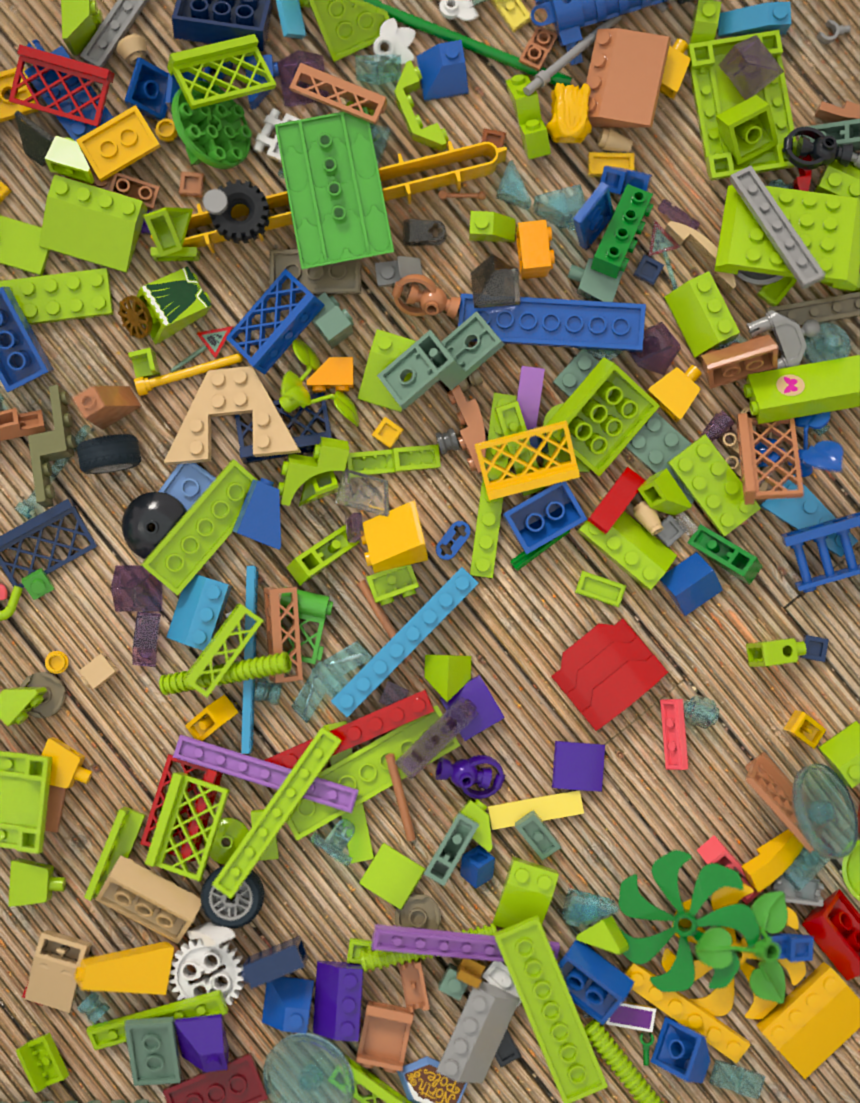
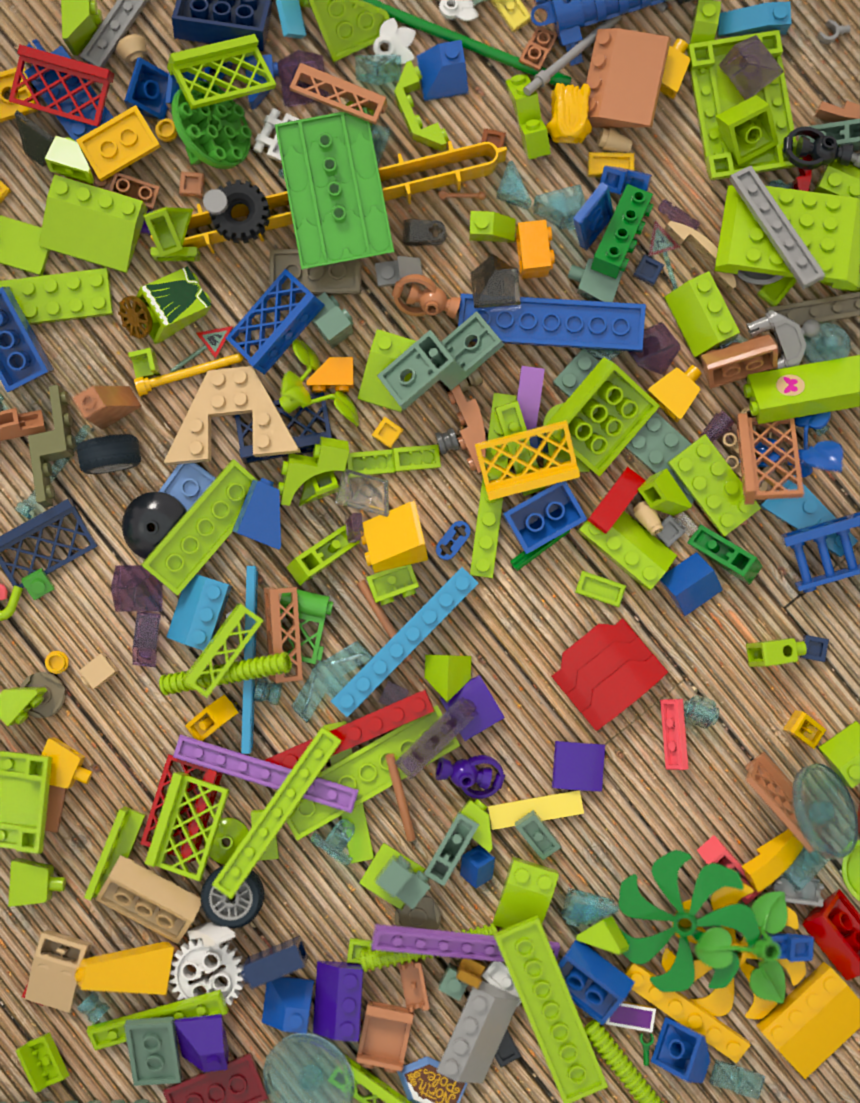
none -> sand green brick [375,855,431,910]

